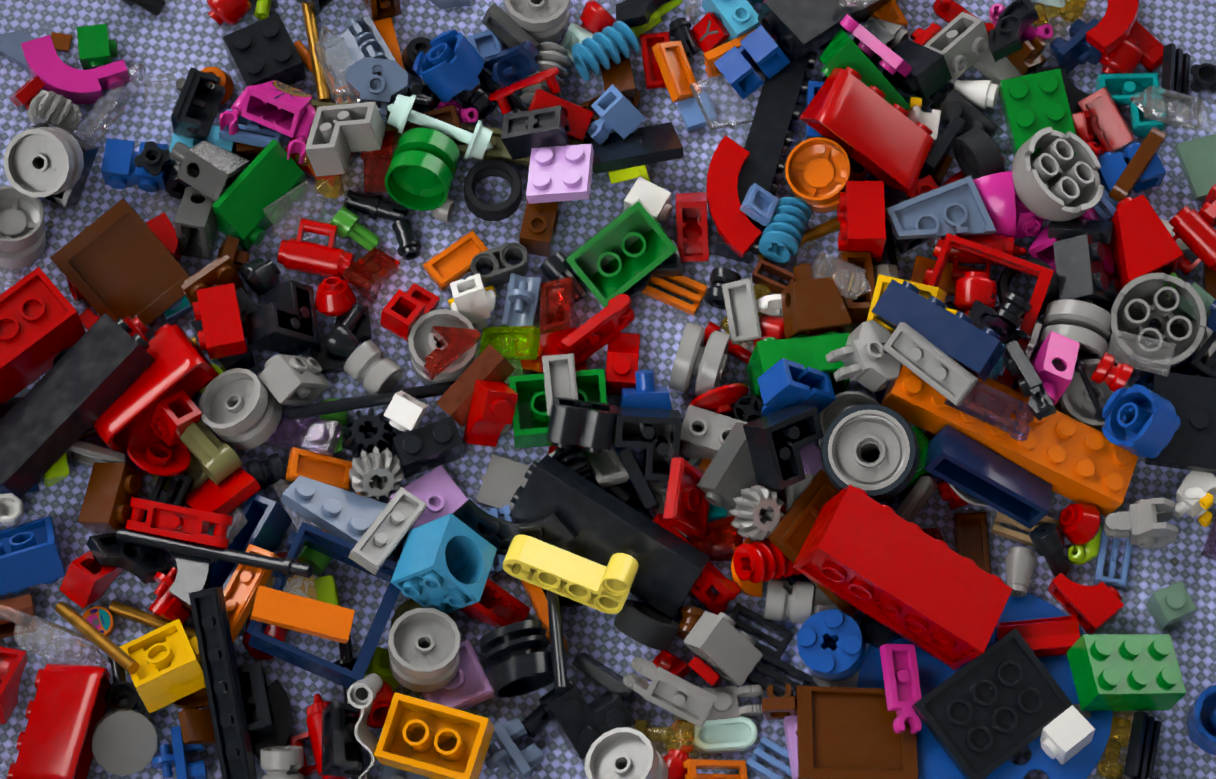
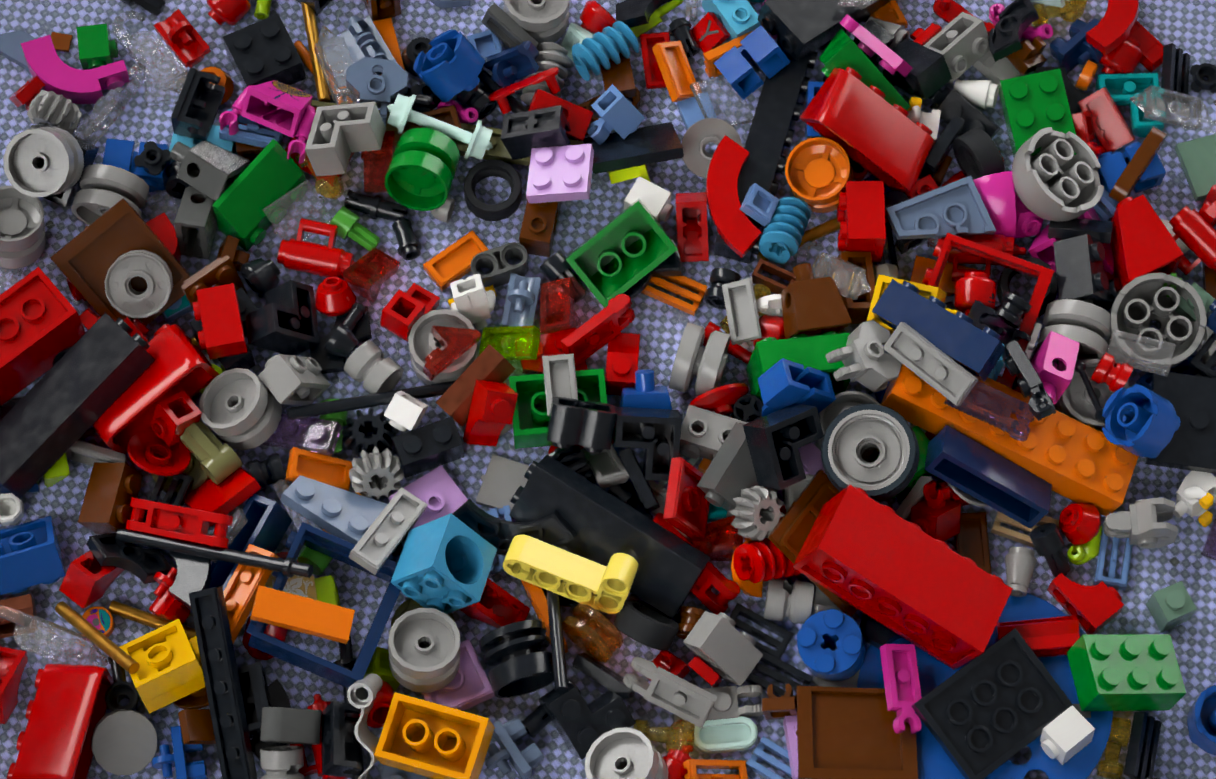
none -> light grey wheel [71,164,149,225]
none -> light grey wheel [104,250,173,319]
none -> clear plate [112,11,188,94]
none -> red hips [154,9,211,68]
none -> dark grey beam [260,707,322,745]
none -> clear orange head [562,603,624,663]
none -> light grey dish [681,118,742,179]
none -> red brick [911,480,961,541]
none -> orange tile [1075,60,1099,92]

